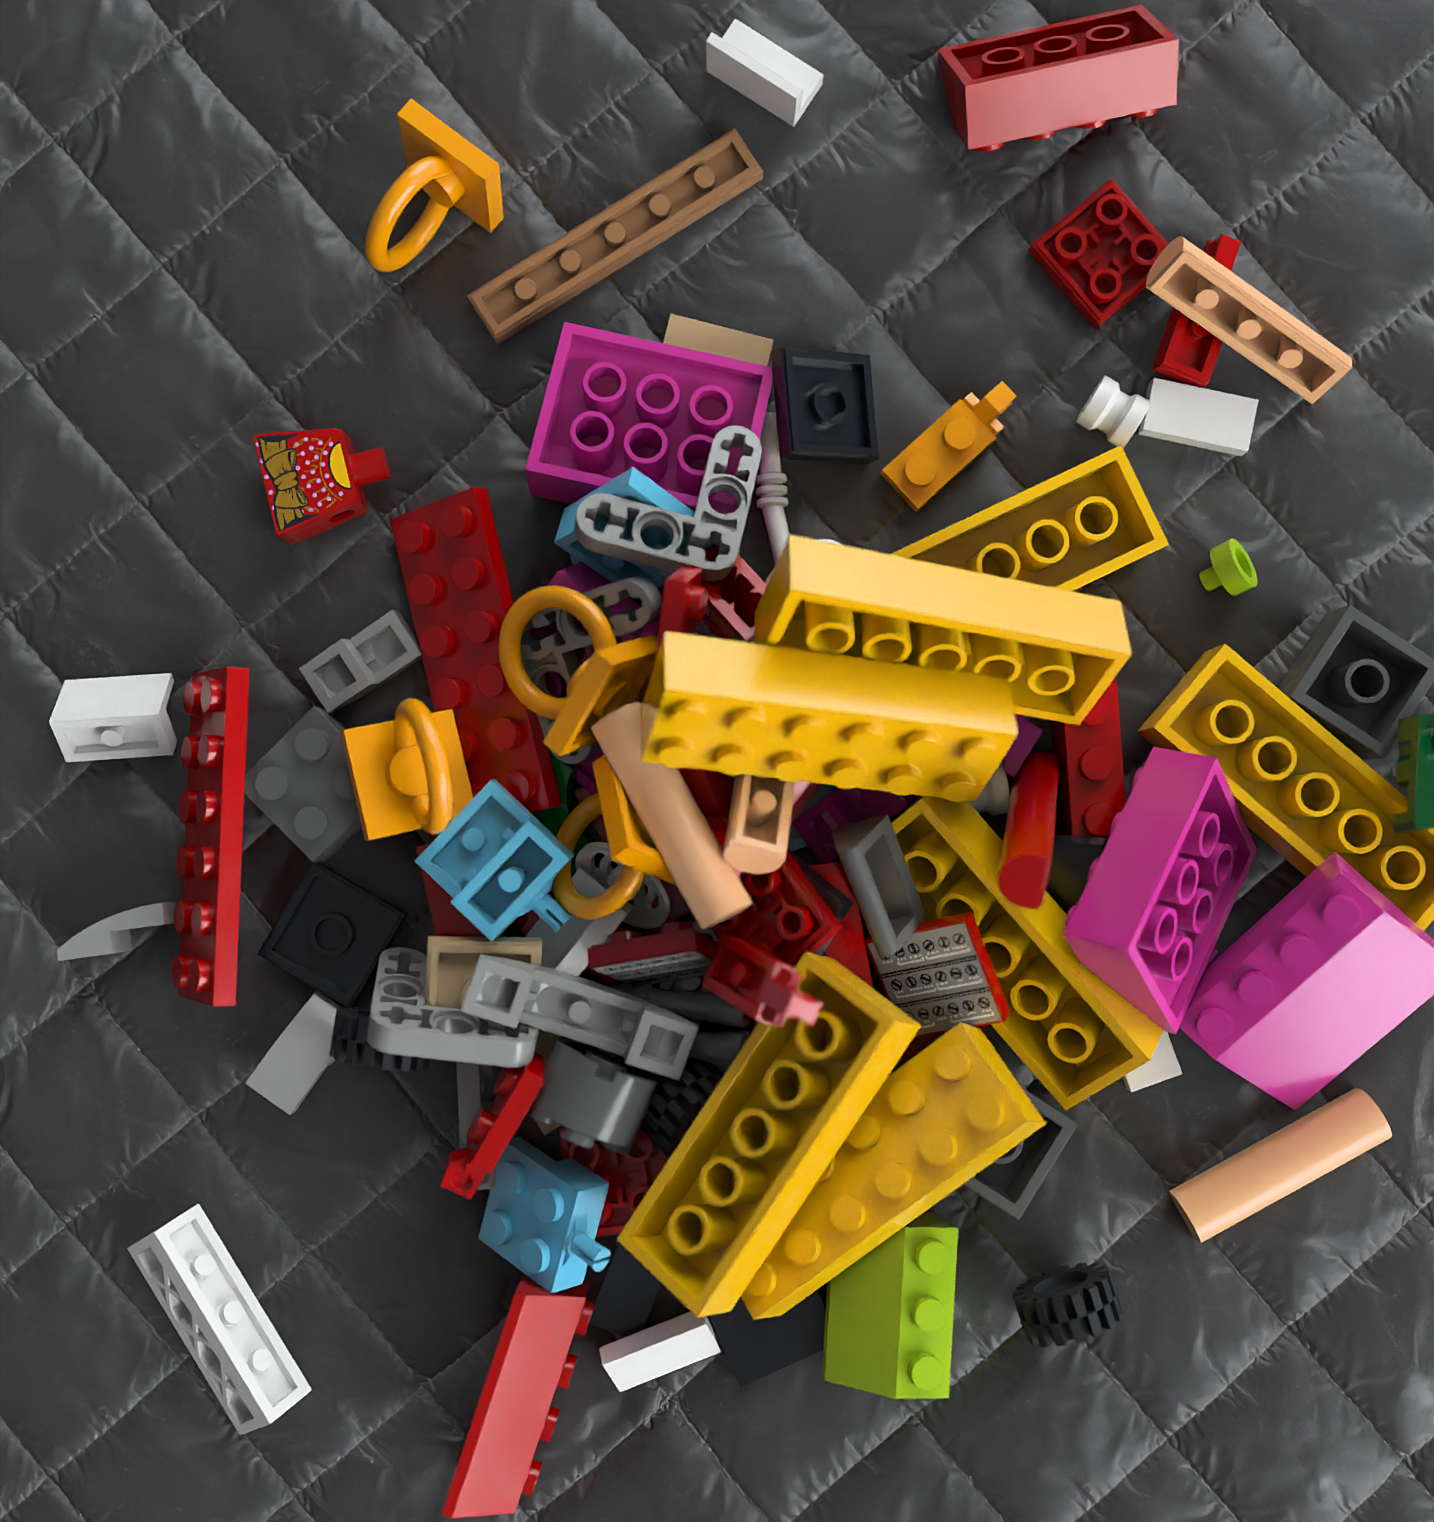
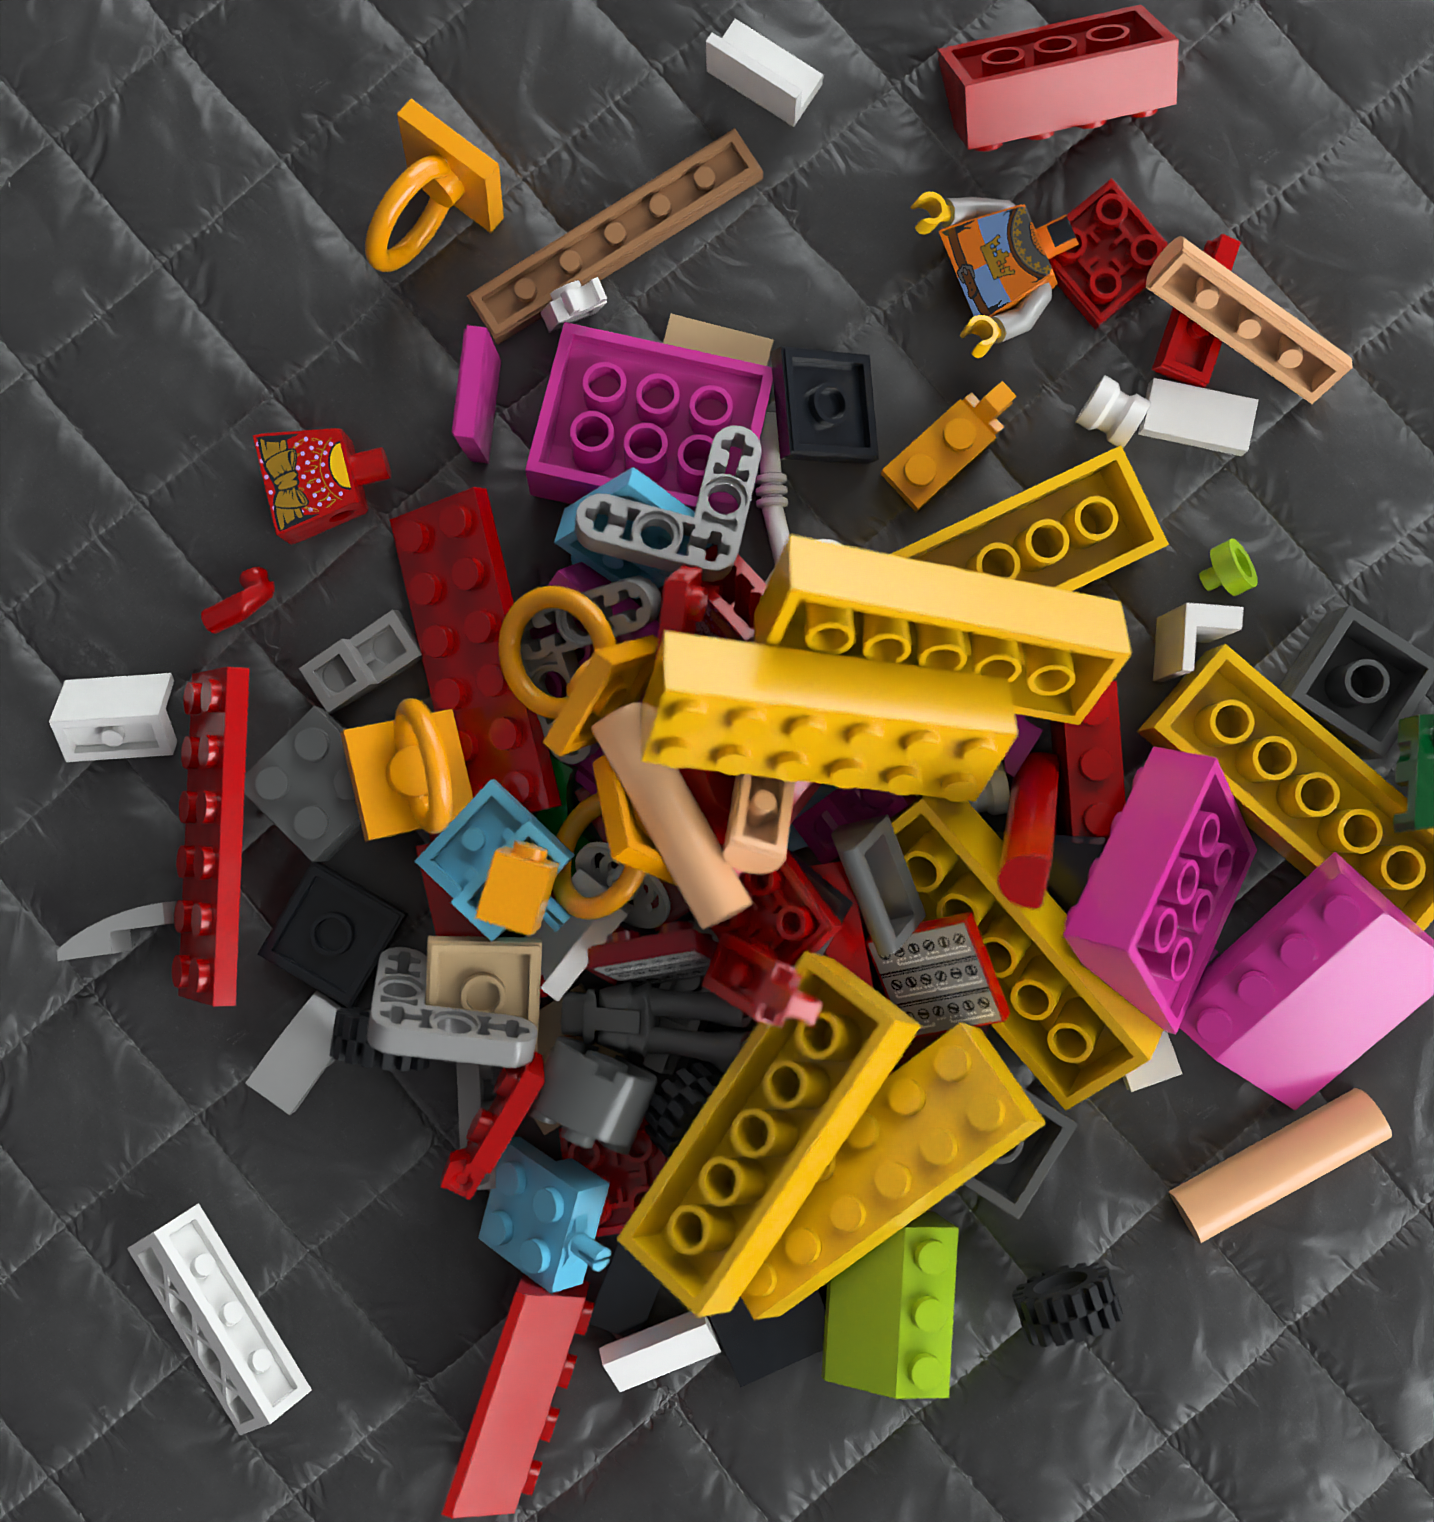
light grey slope [461,954,698,1080] -> none
none -> red arm [201,566,275,634]
none -> dark pink tile [452,325,501,463]
none -> light orange brick [475,841,560,936]
none -> white plate [541,277,607,333]
none -> torso [910,192,1079,358]
none -> white panel [1153,603,1243,682]

